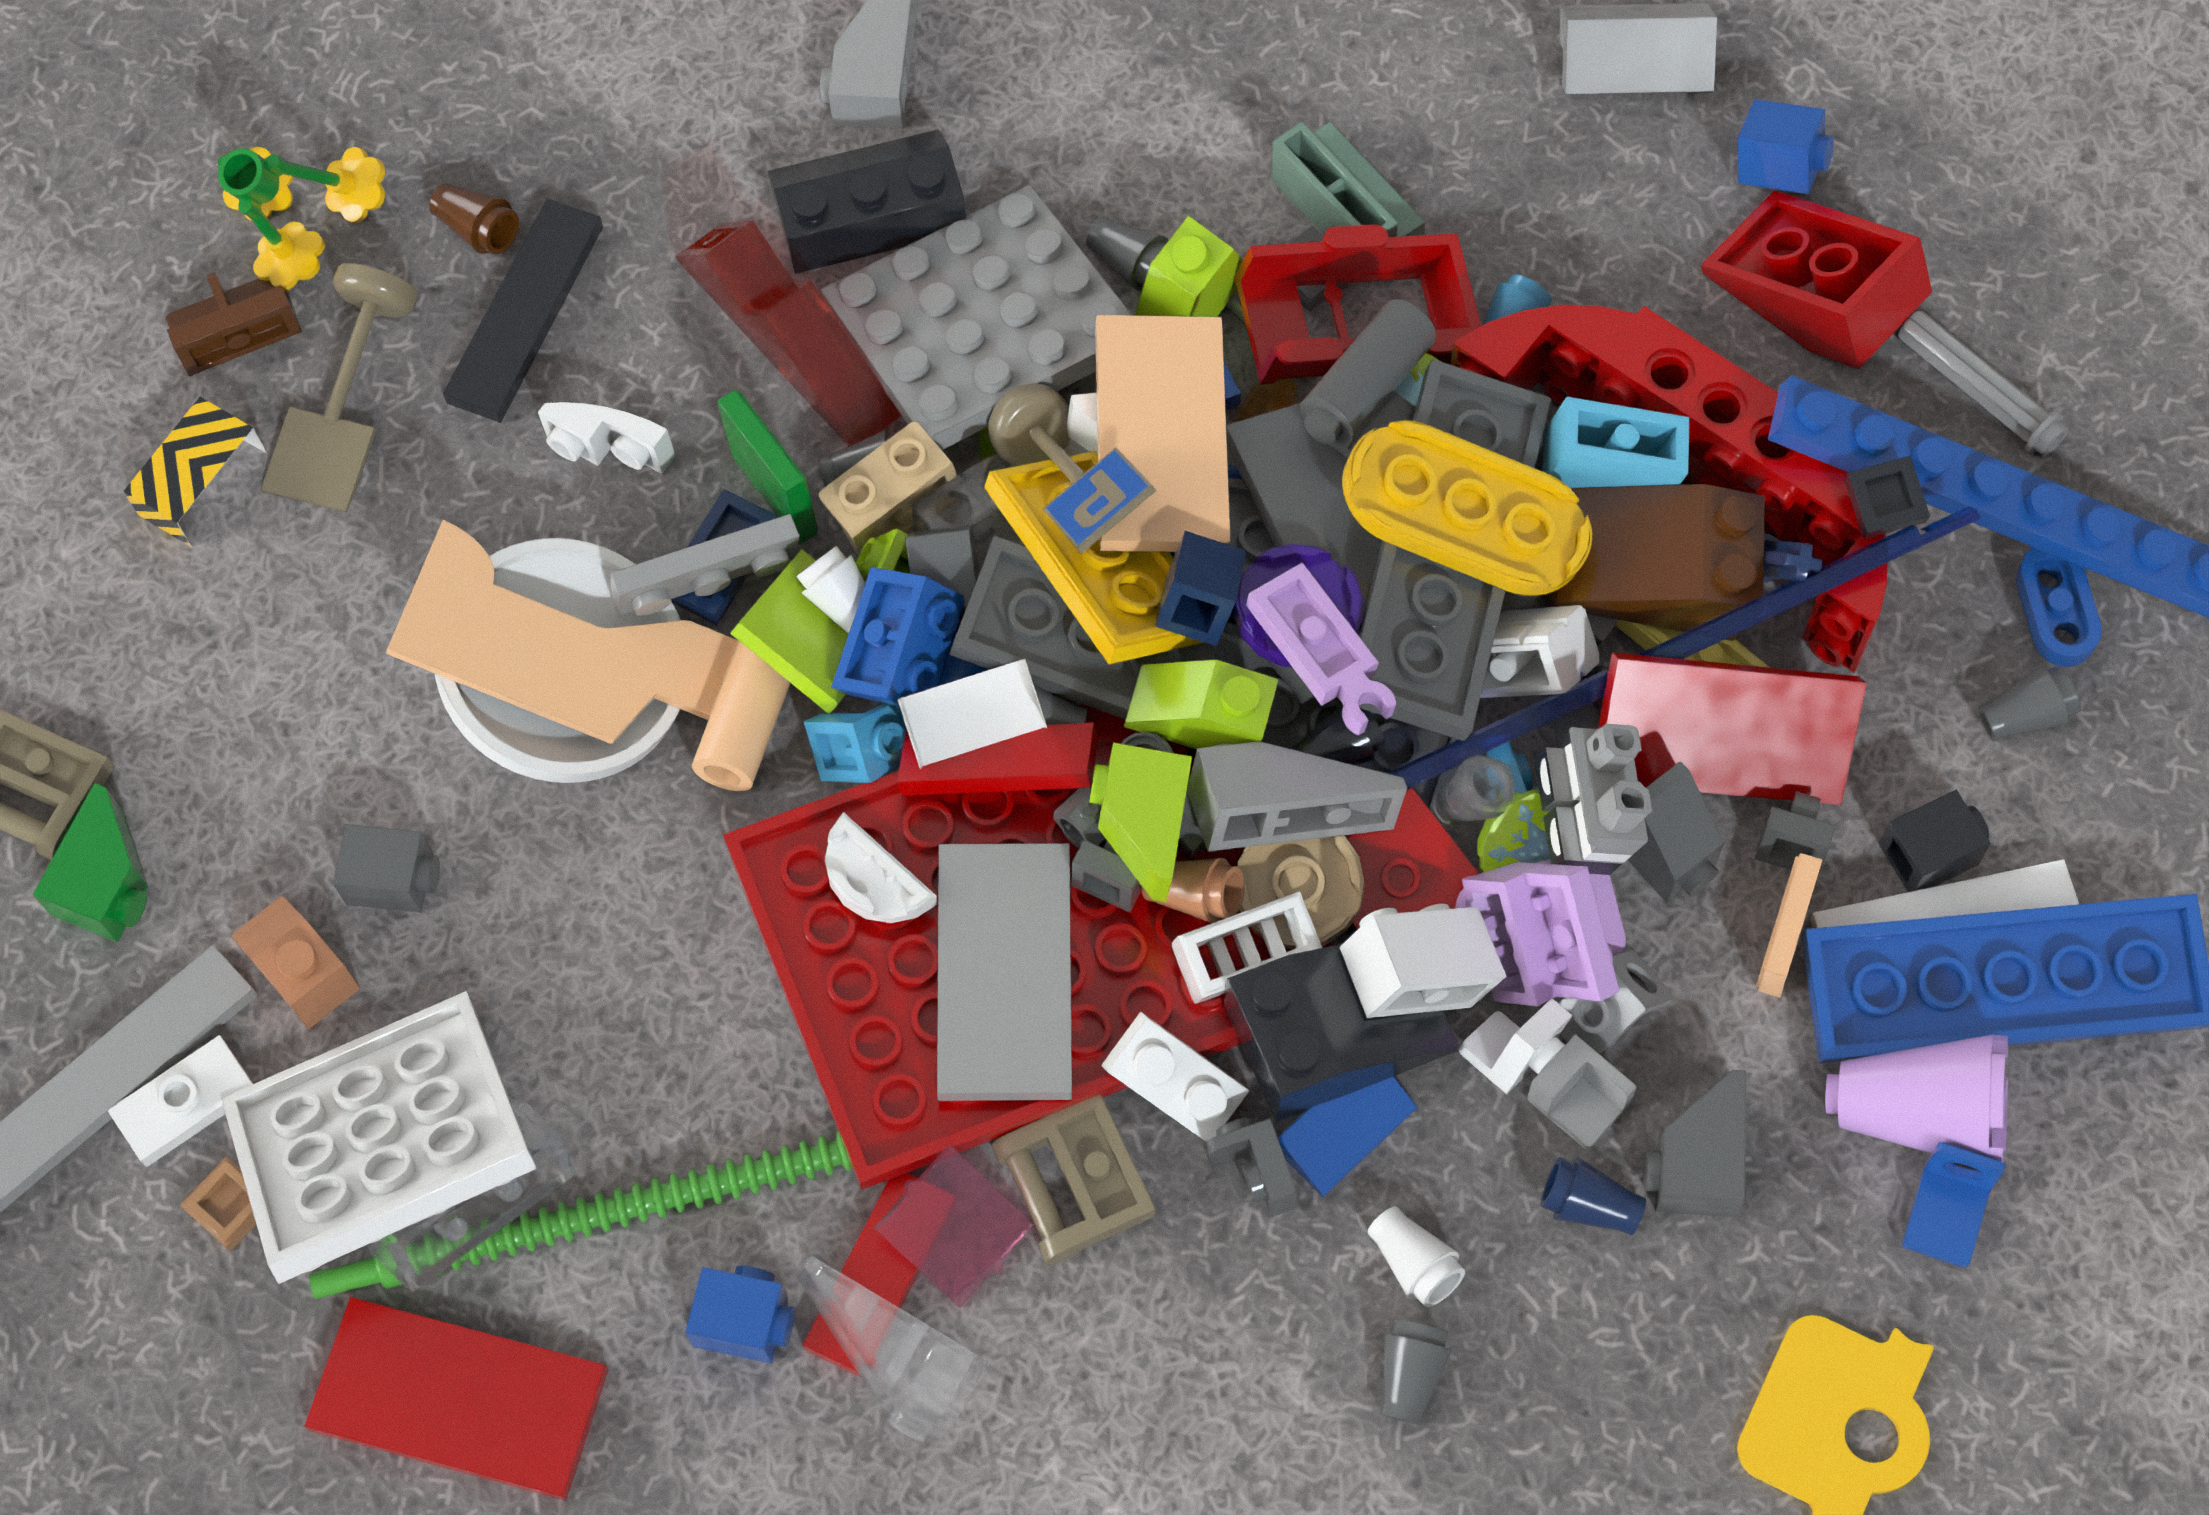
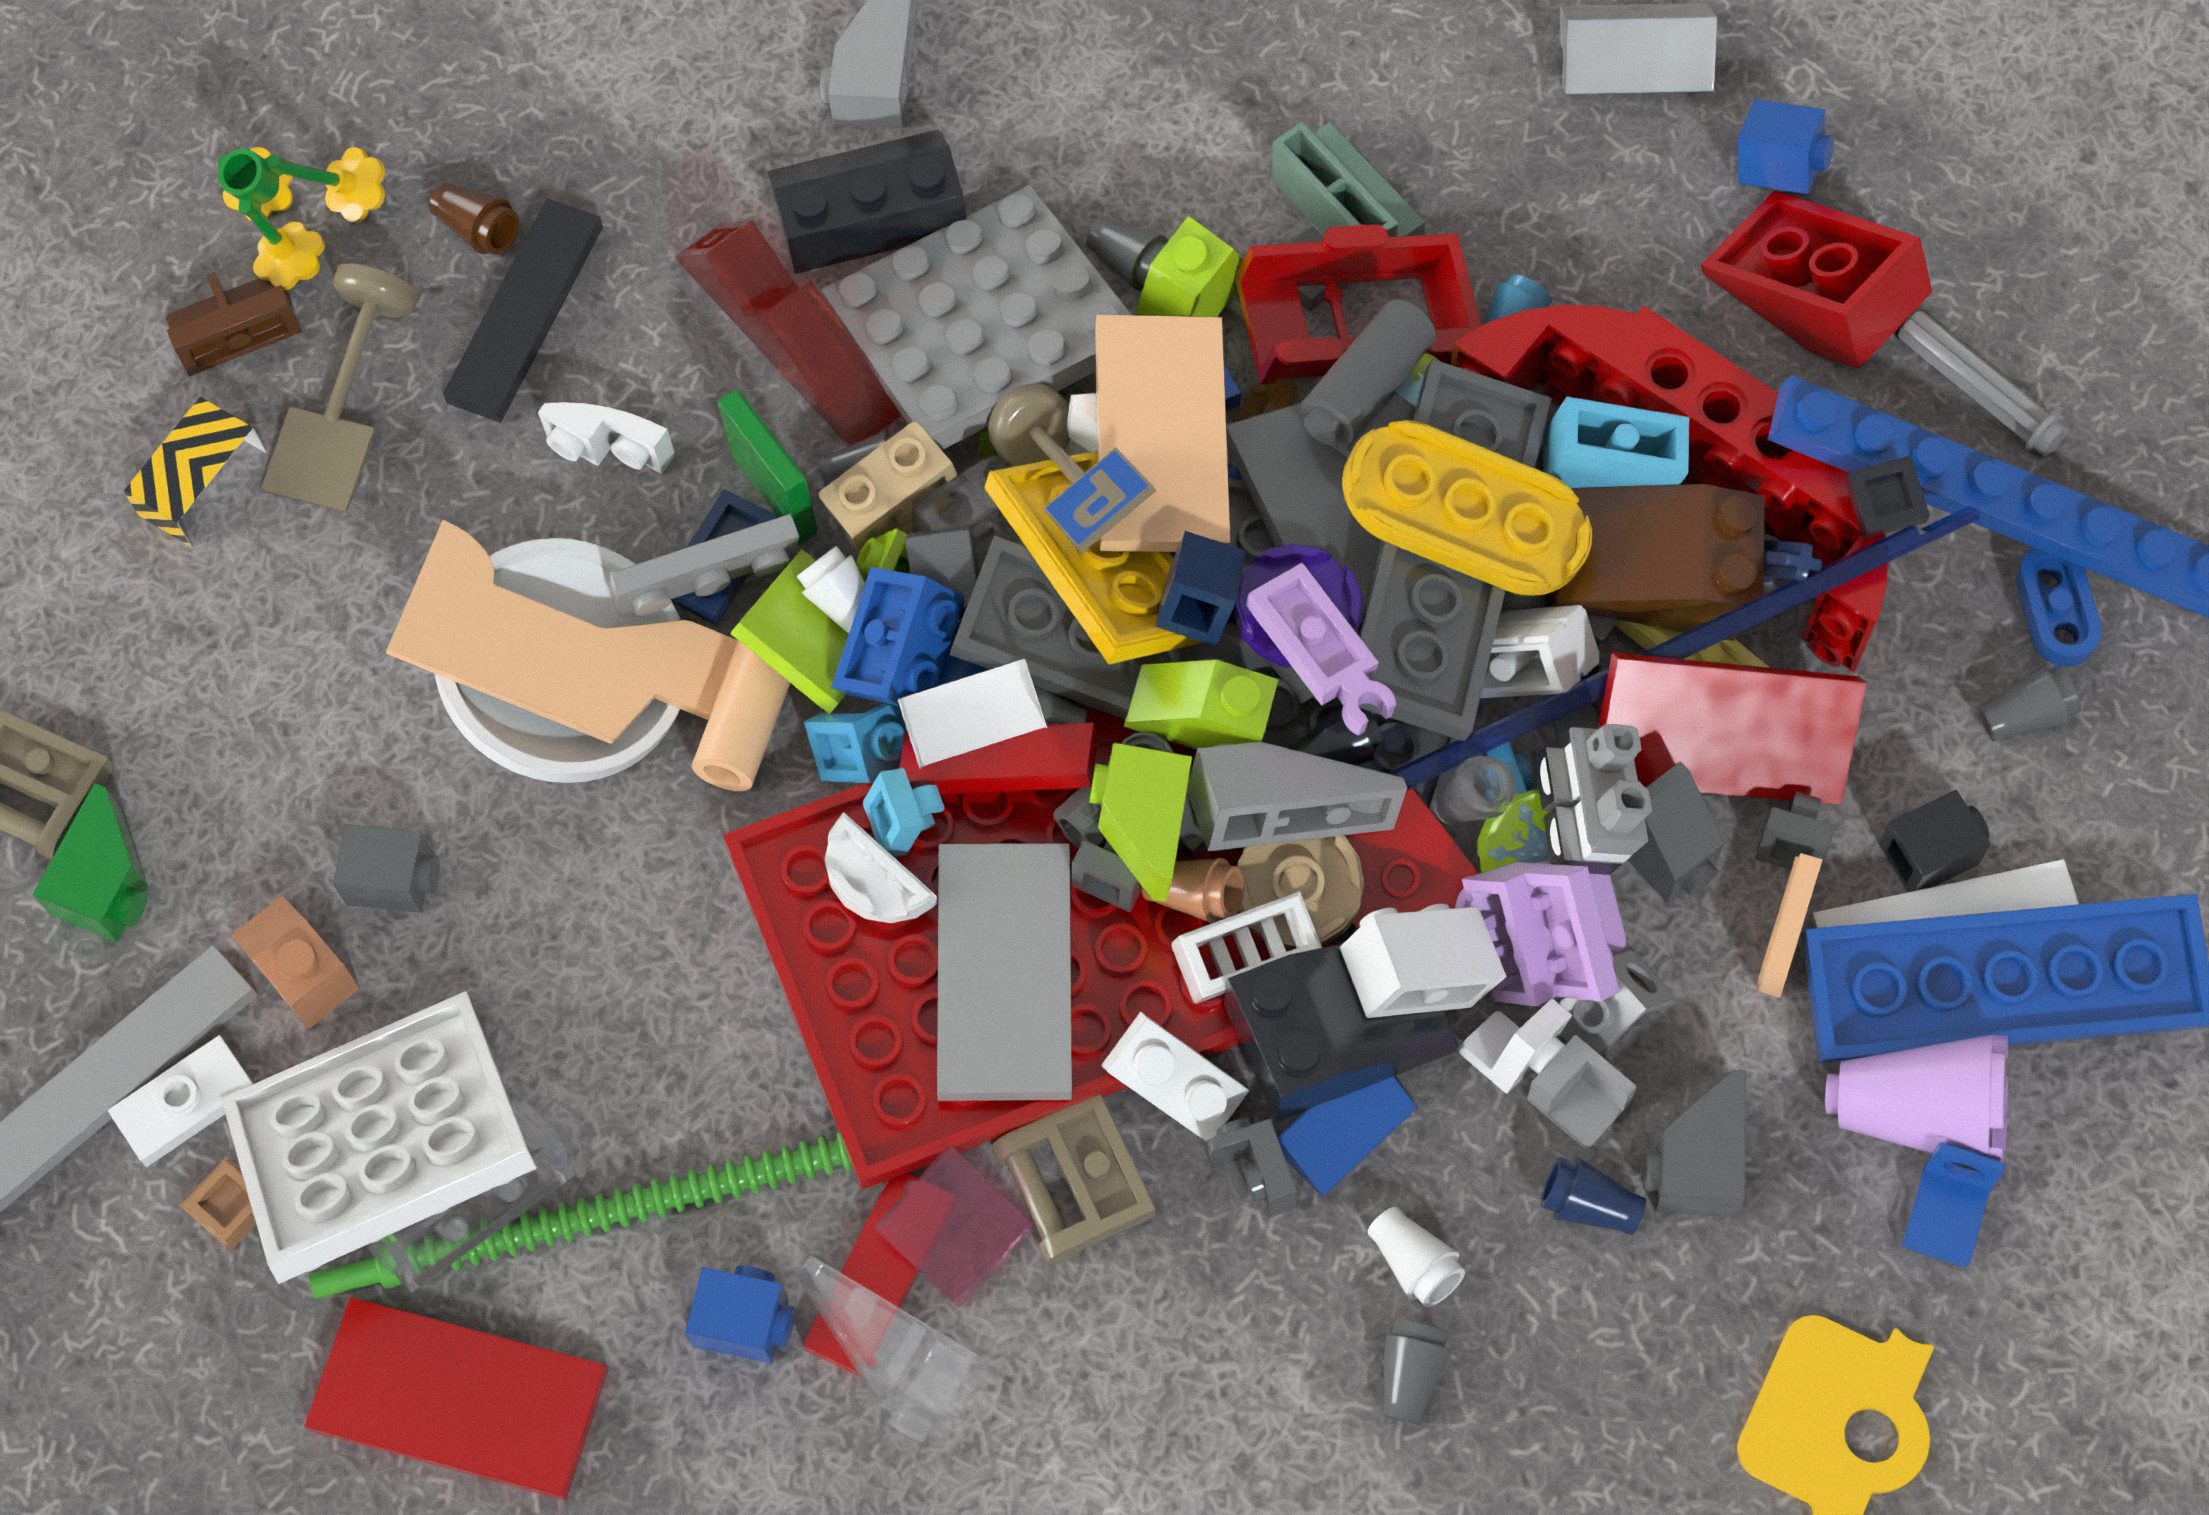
none -> medium azure tile [862,768,945,857]

